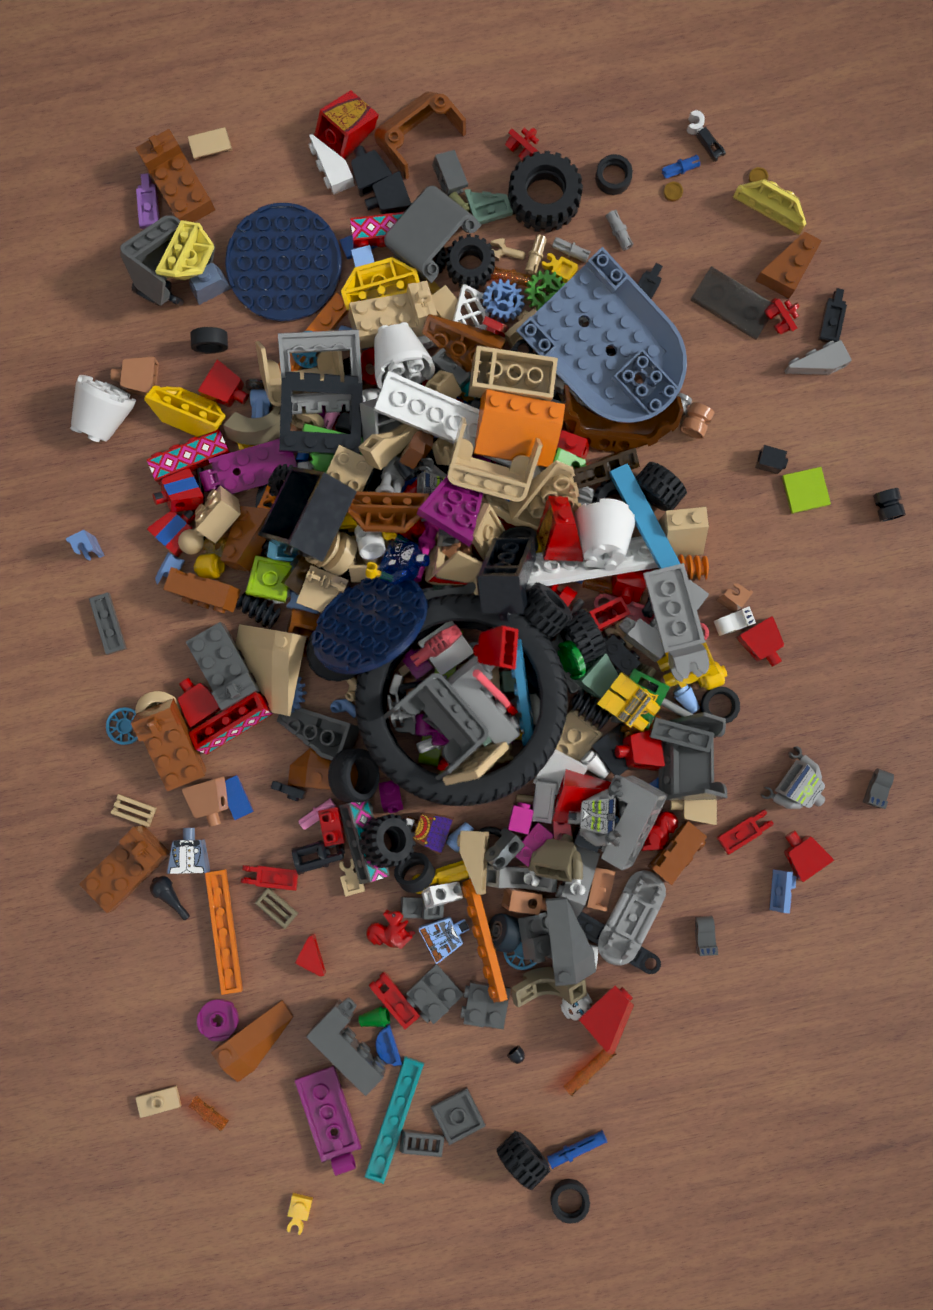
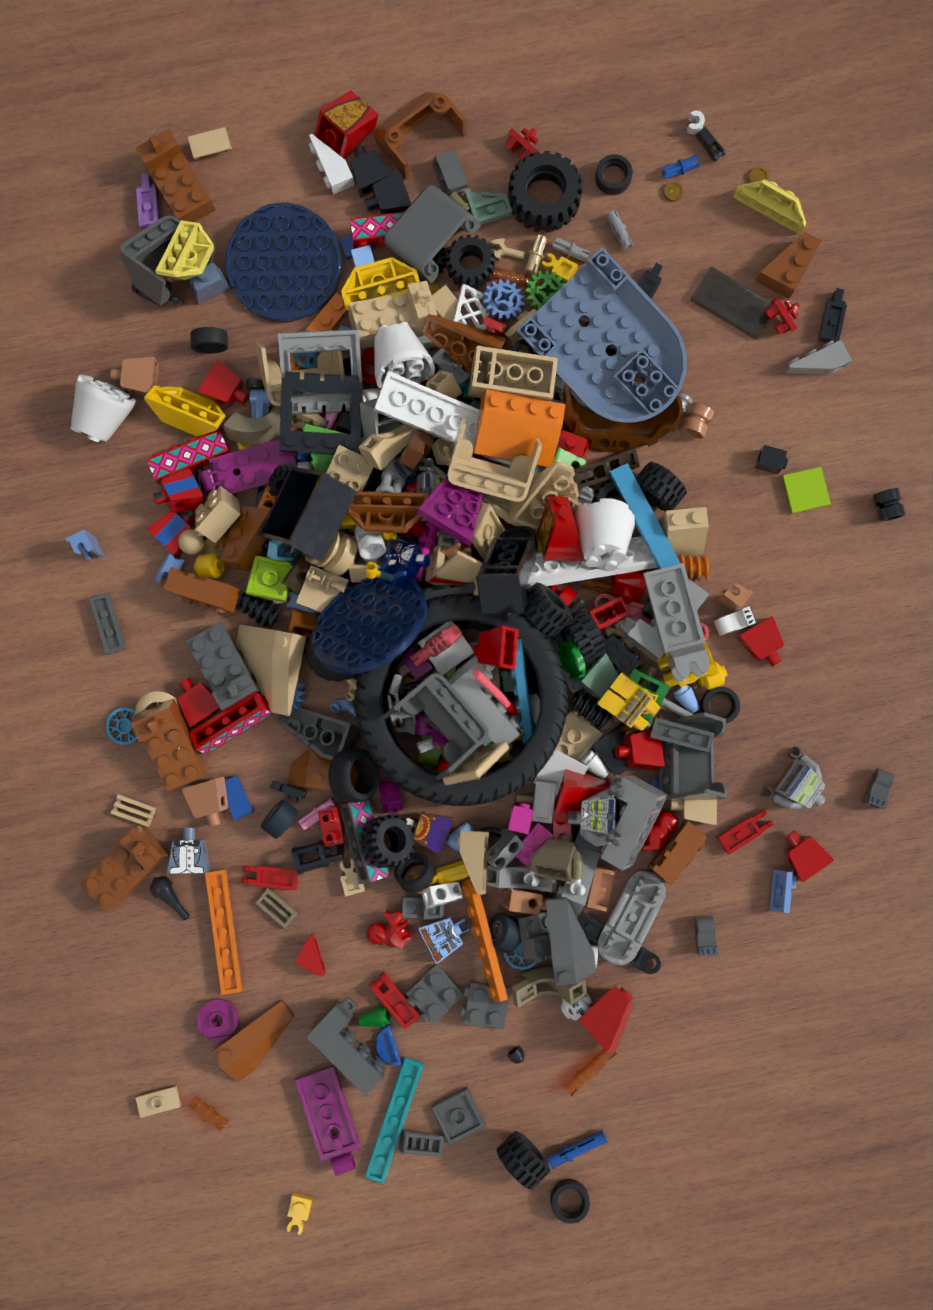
none -> black wheel [261,800,298,839]

